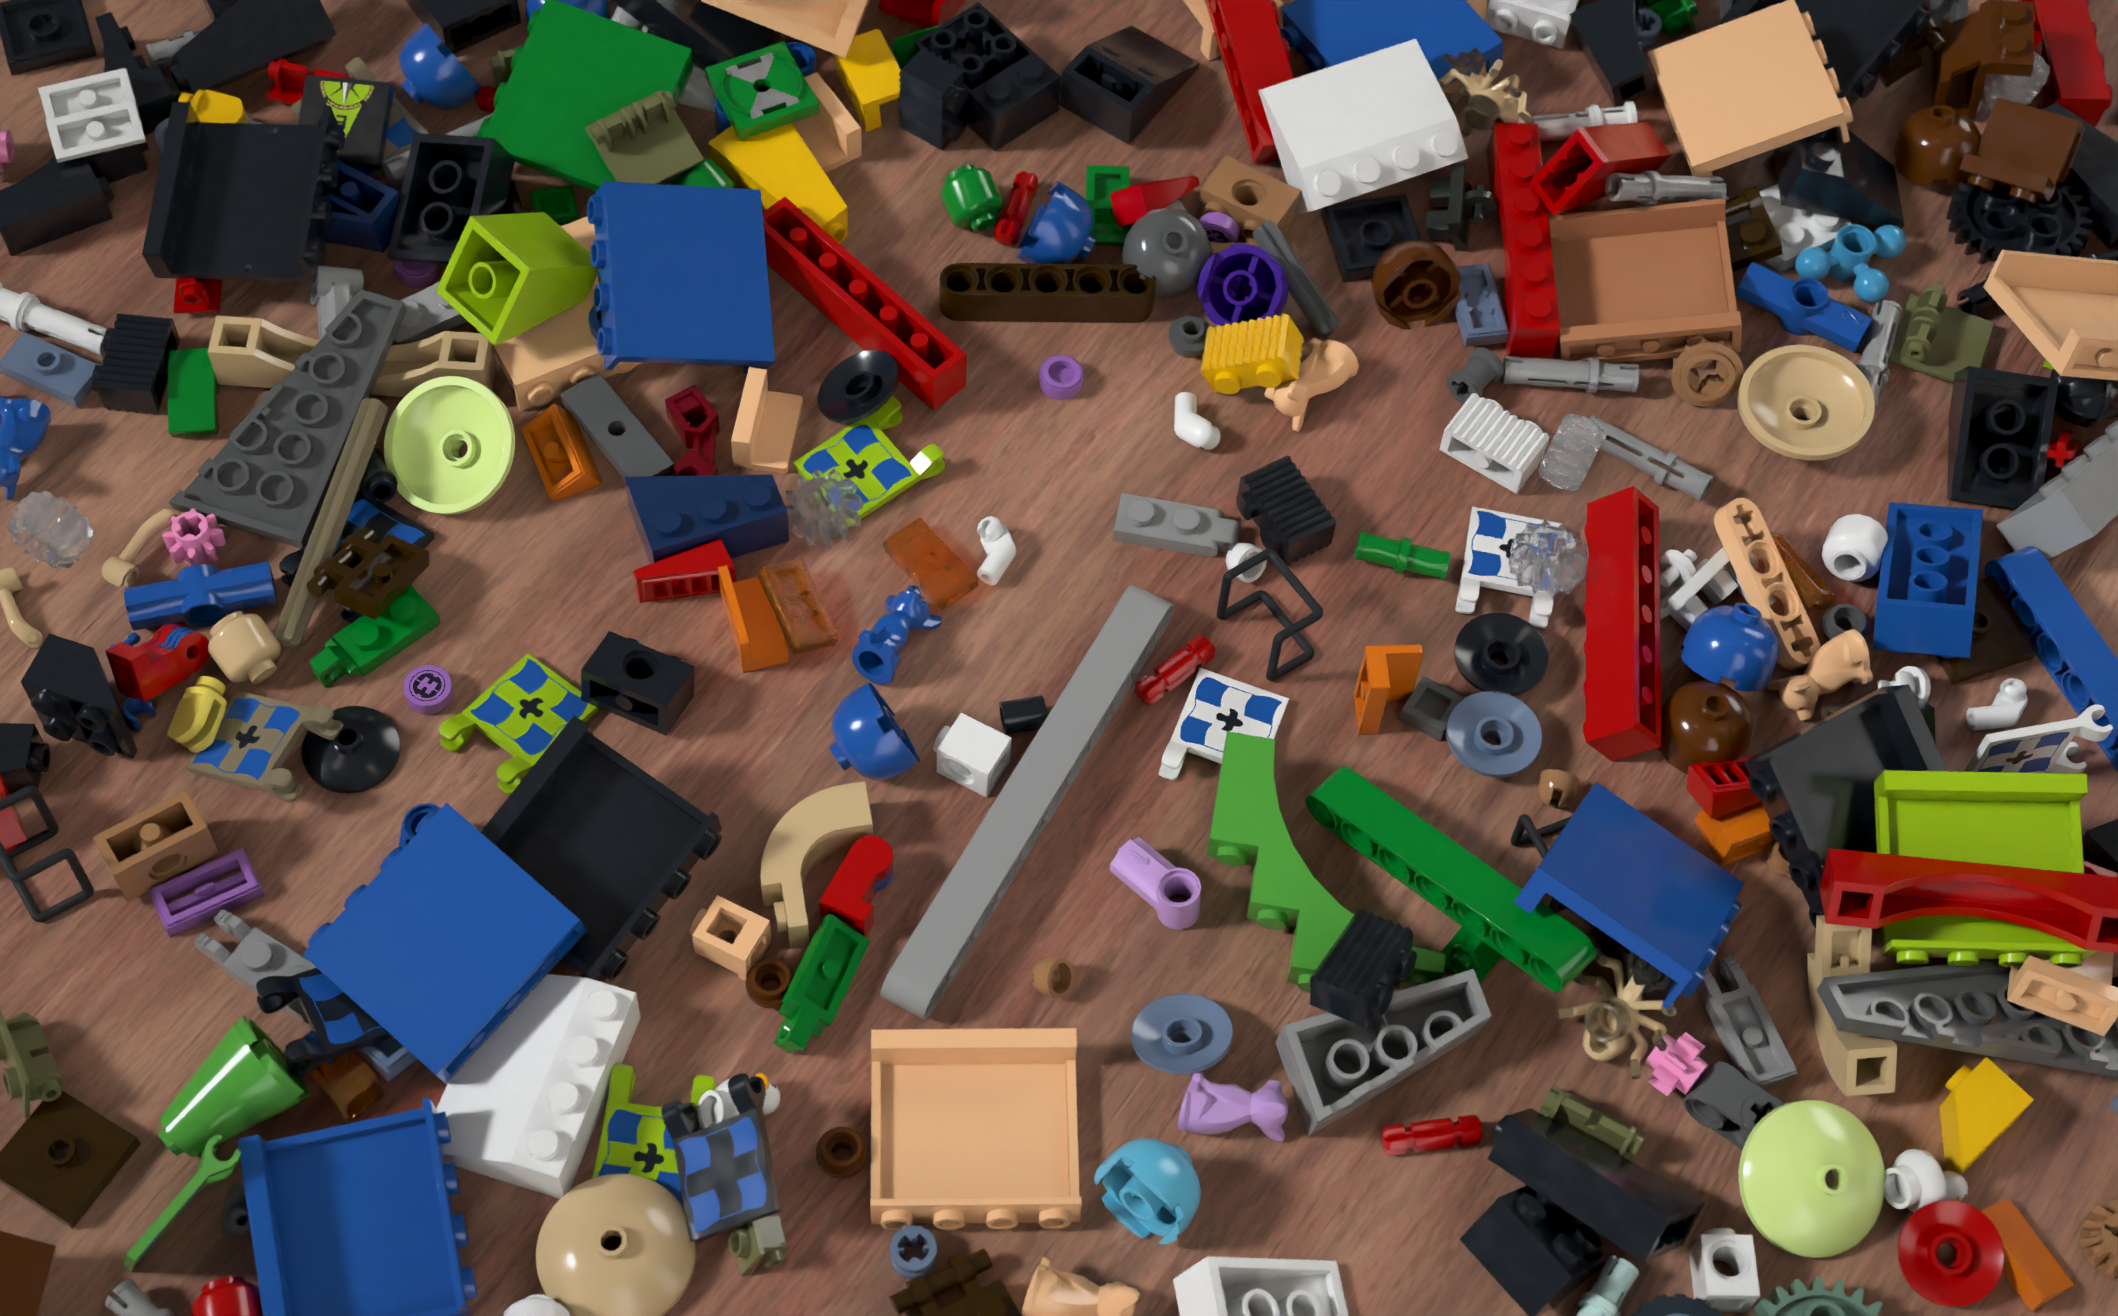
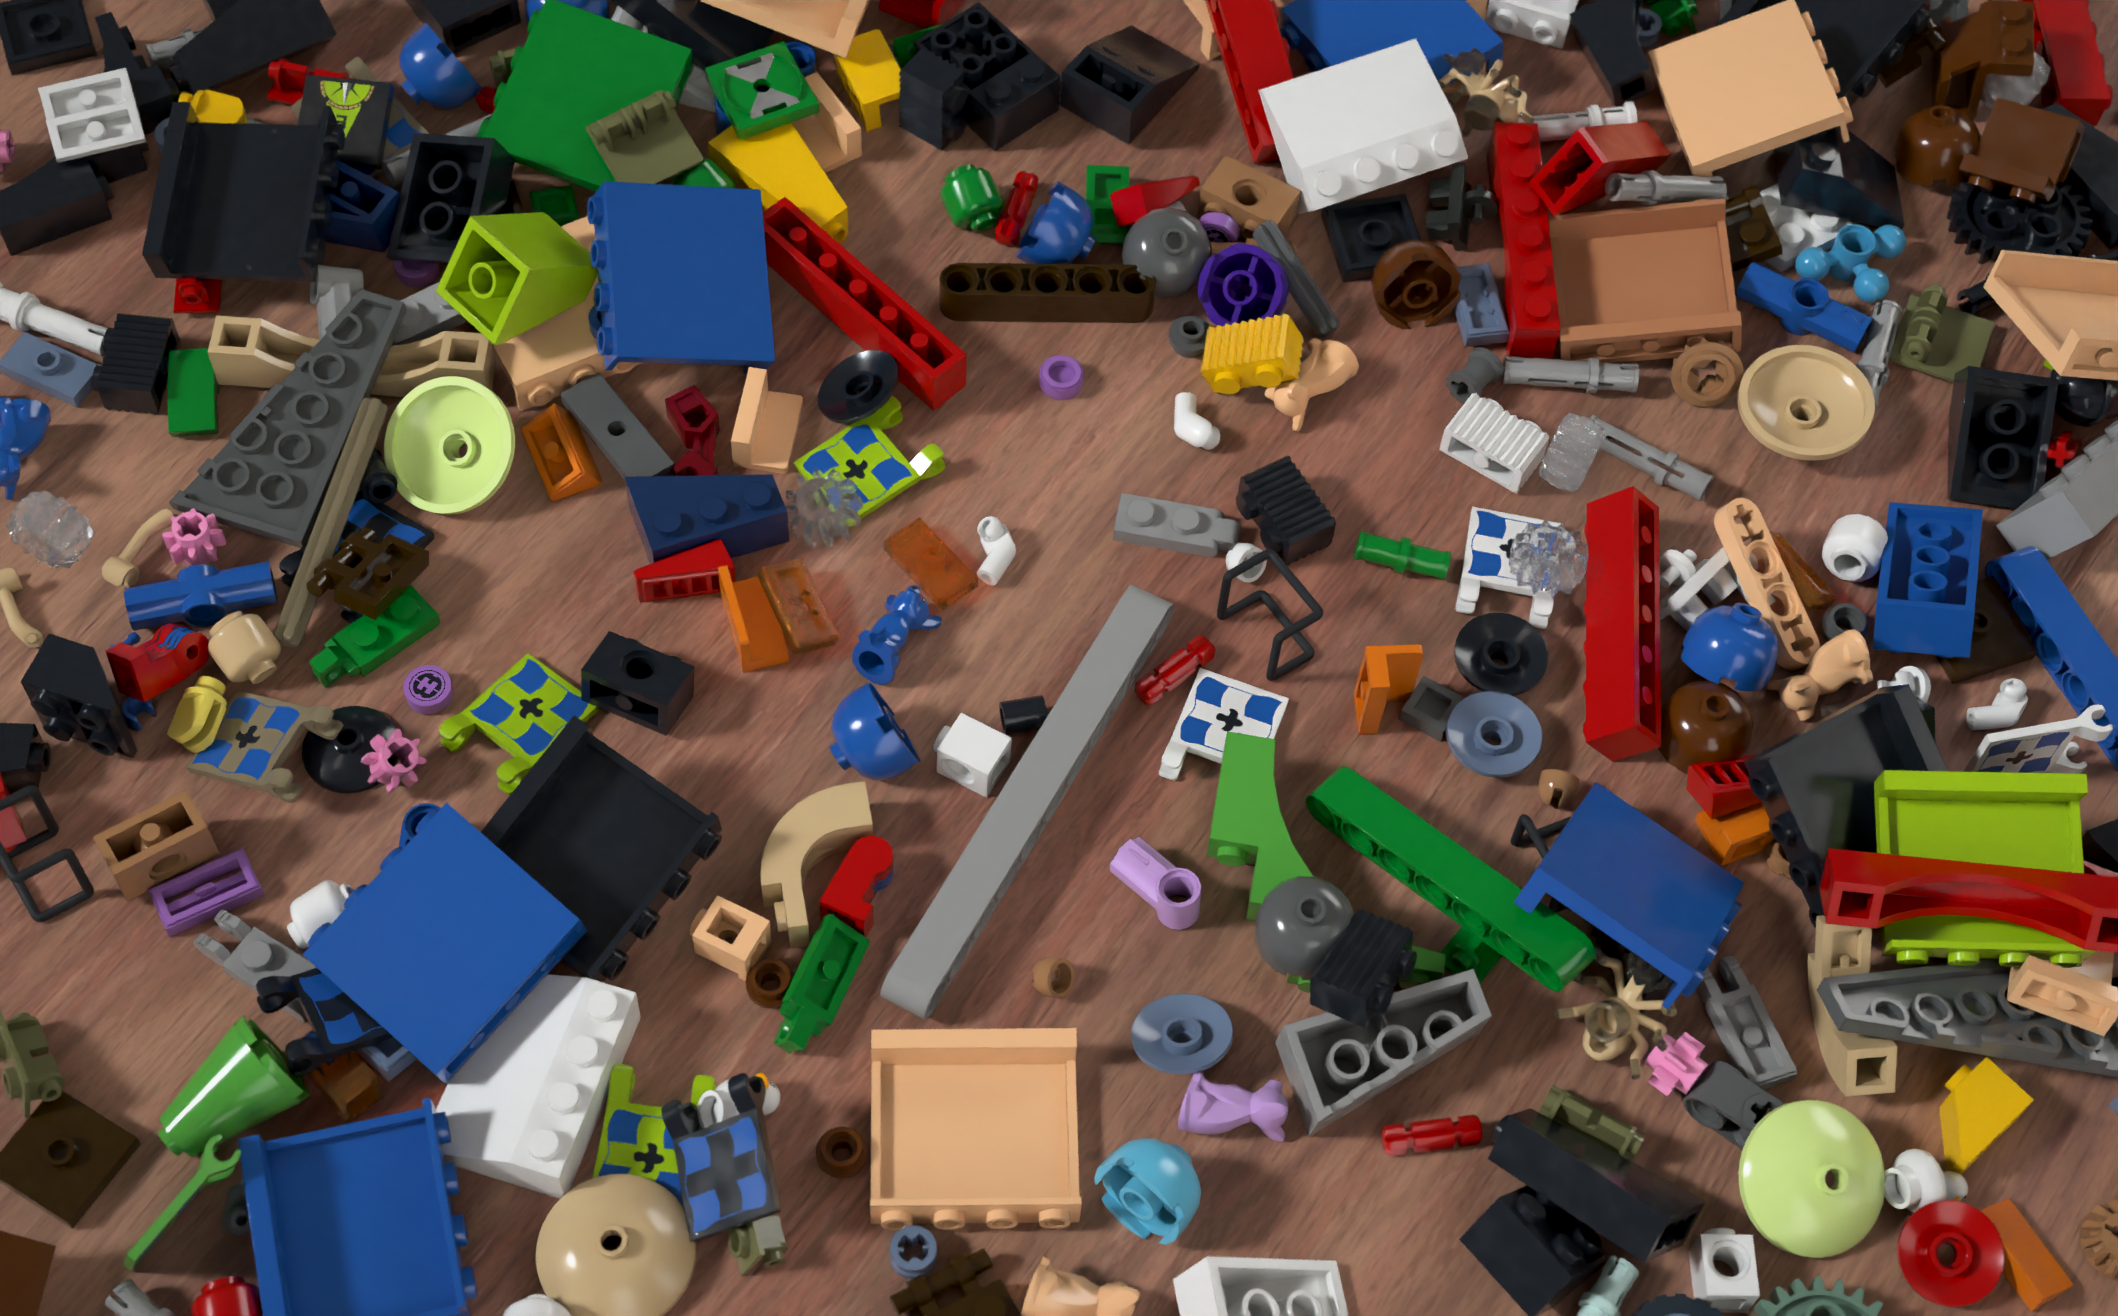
none -> white head [287,880,354,950]
none -> bright pink gear [361,729,427,793]
none -> dark grey cylinder [1255,876,1355,980]

